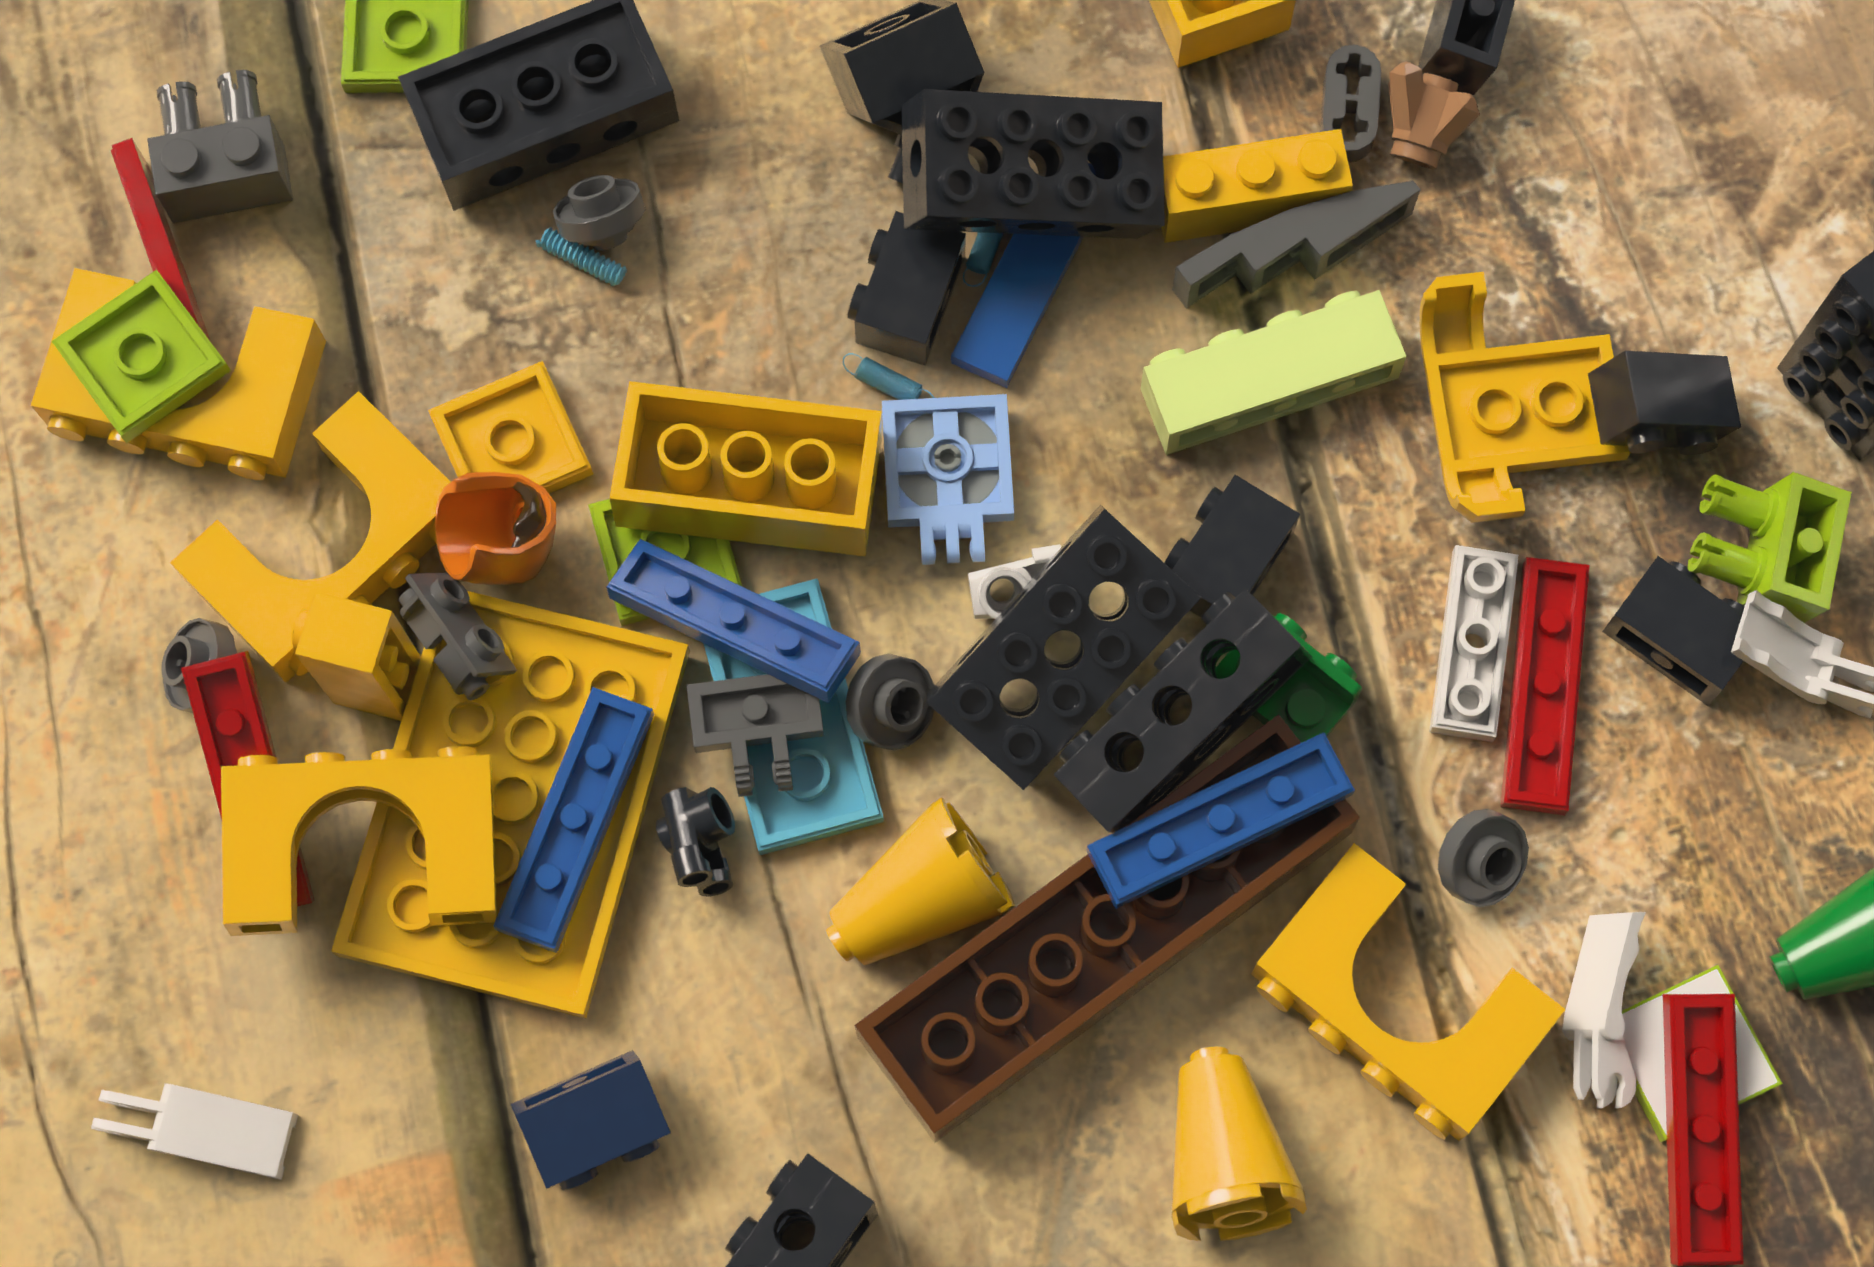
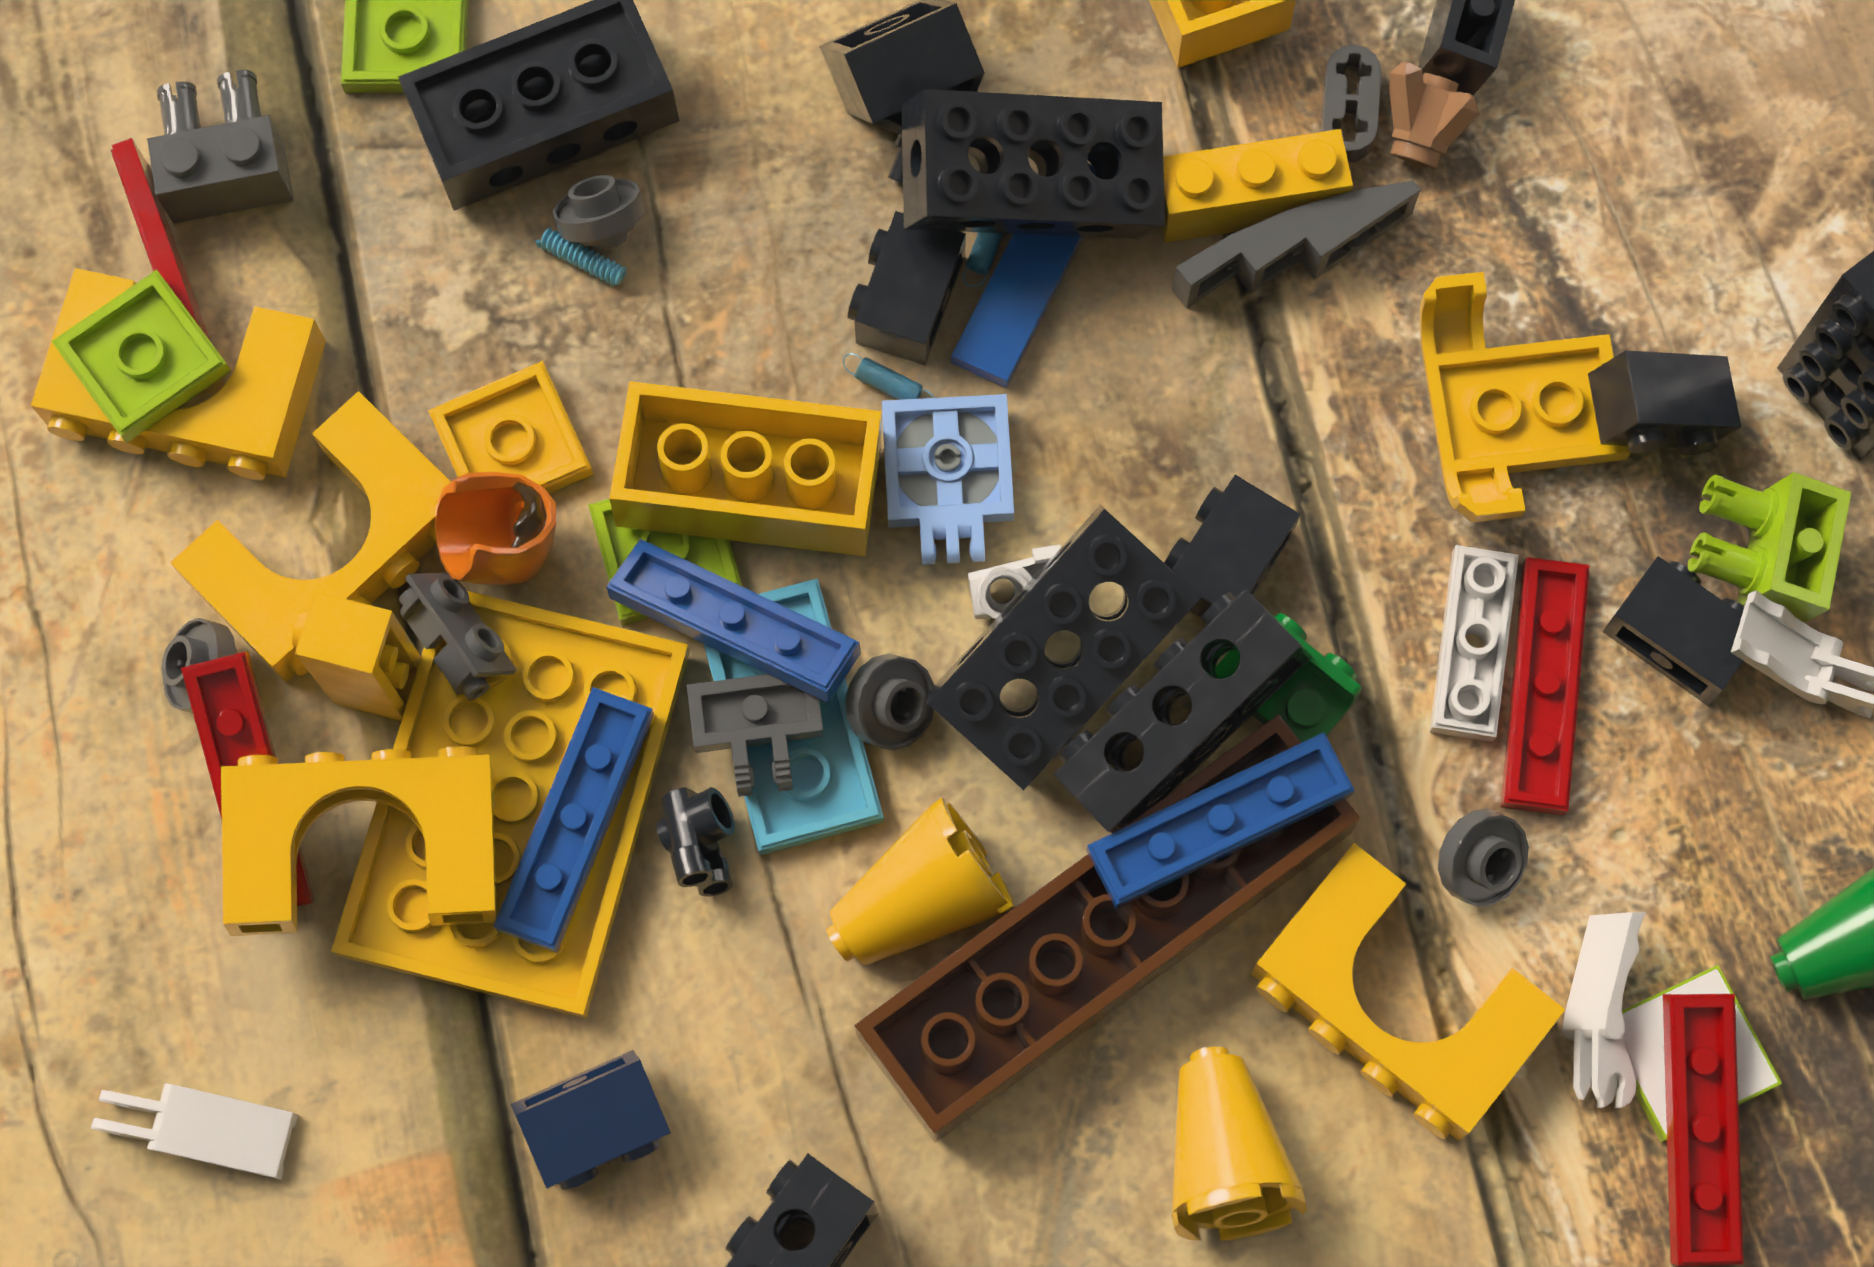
yellowish green brick [1140,290,1407,455] -> none

